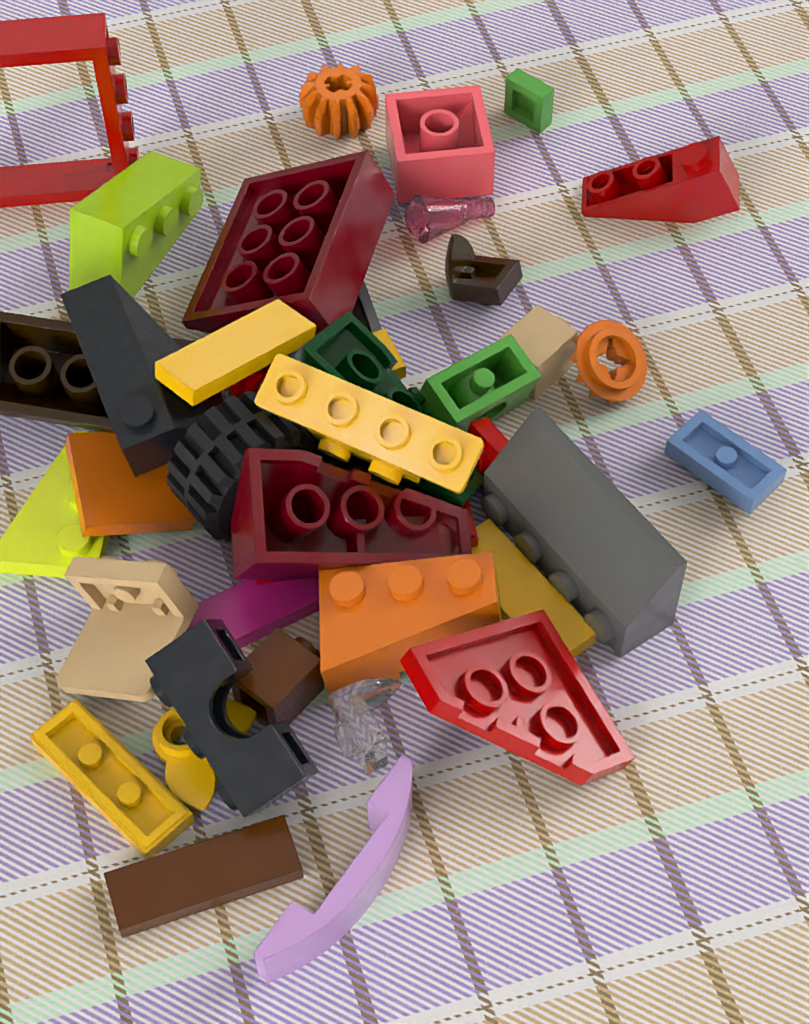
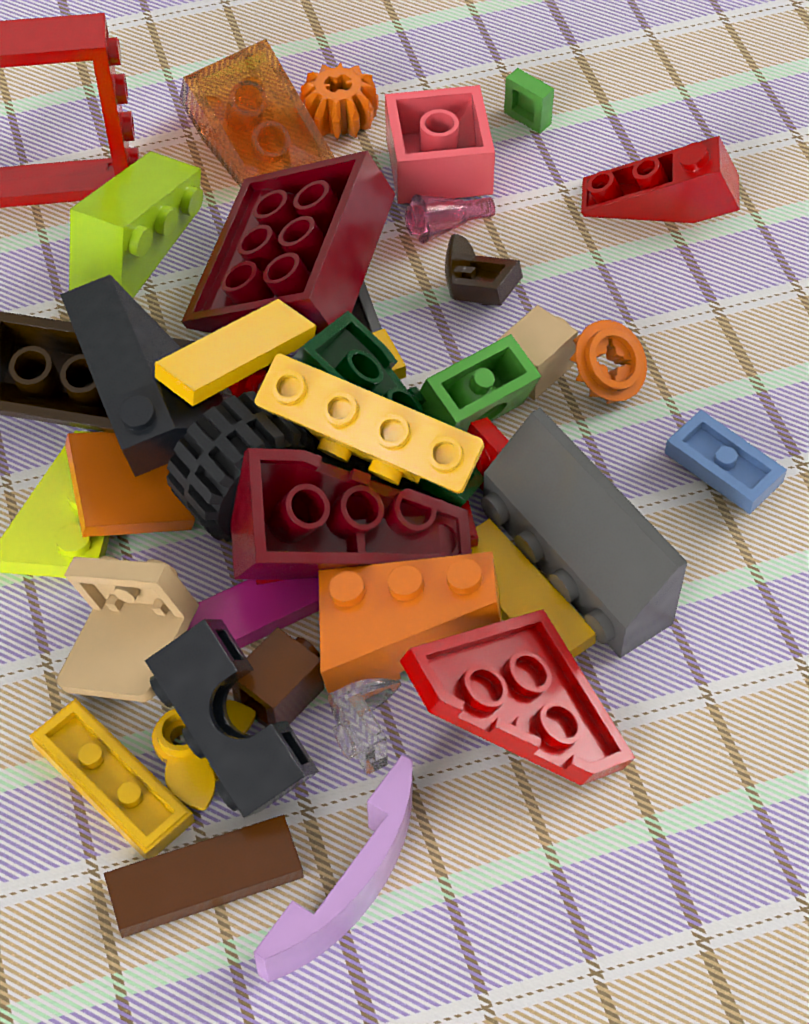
none -> clear orange slope [179,39,335,188]

